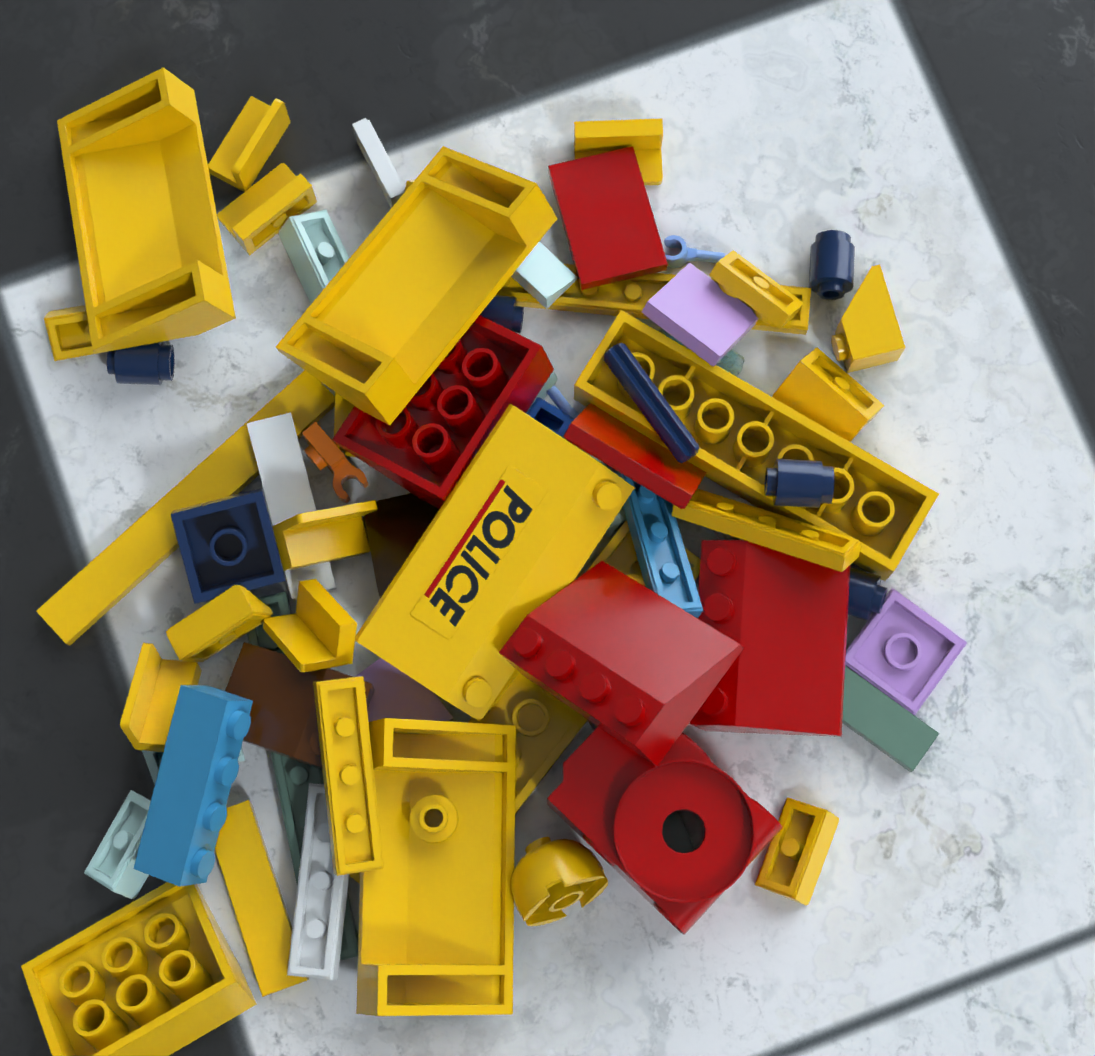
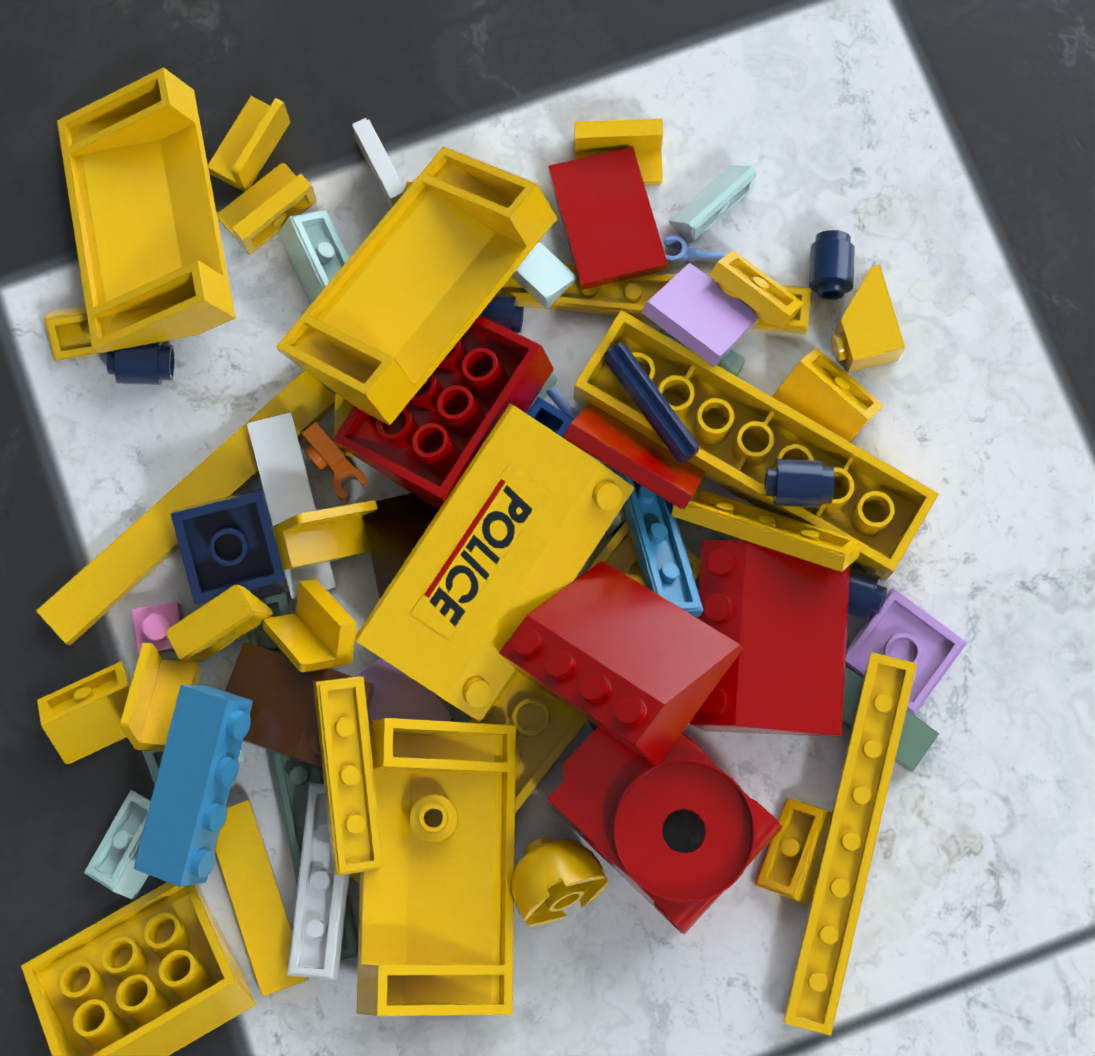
none -> yellow panel [37,661,132,764]
none -> bright pink plate [132,602,182,655]
none -> light aqua slope [669,165,757,243]
none -> yellow plate [783,652,917,1036]

